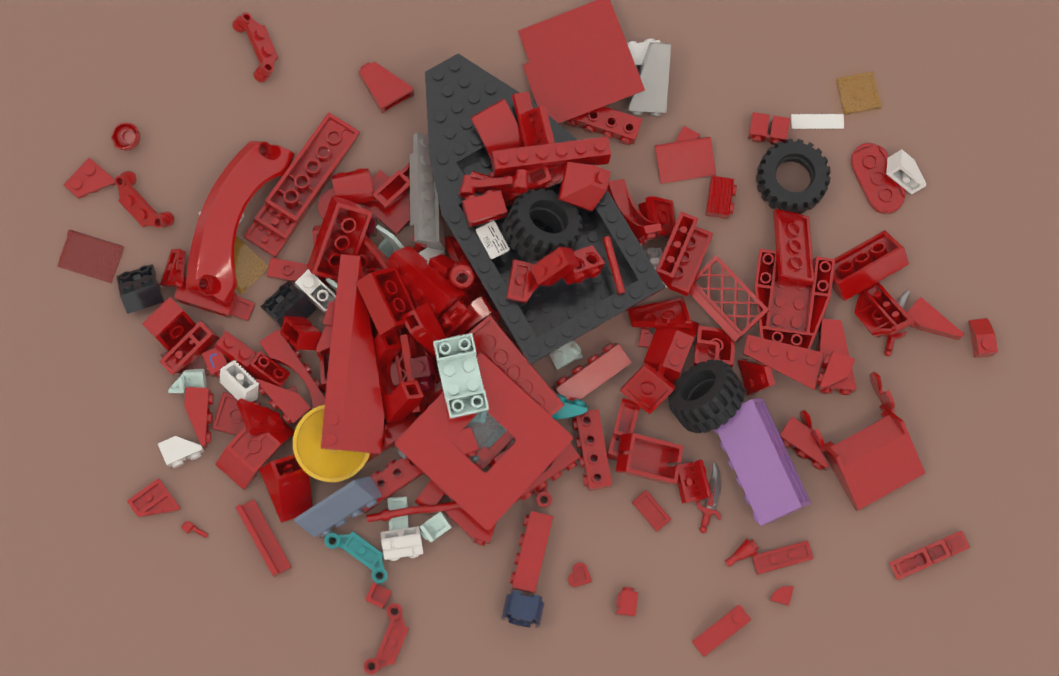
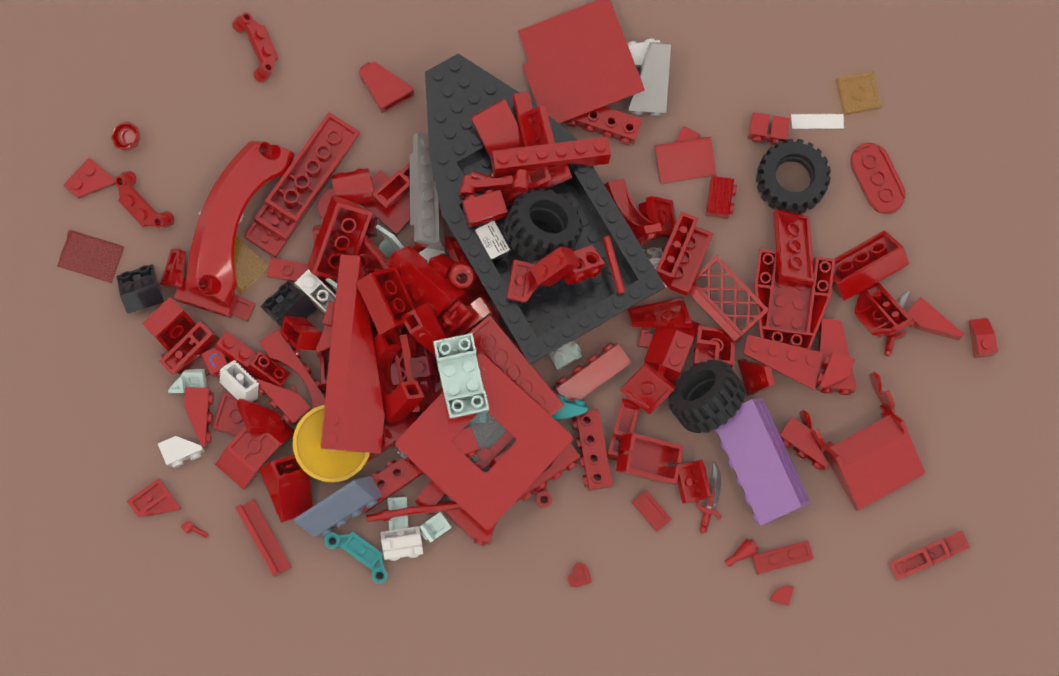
red plate [363,603,409,675] -> none
red panel [365,582,392,609] -> none
dark blue brick [501,590,545,628] -> none
red brick [509,511,554,594] -> none
red slope [558,162,611,211] -> none
red window [615,587,638,617] -> none
red slope [692,604,752,657] -> none
white slope [886,149,926,194] -> none

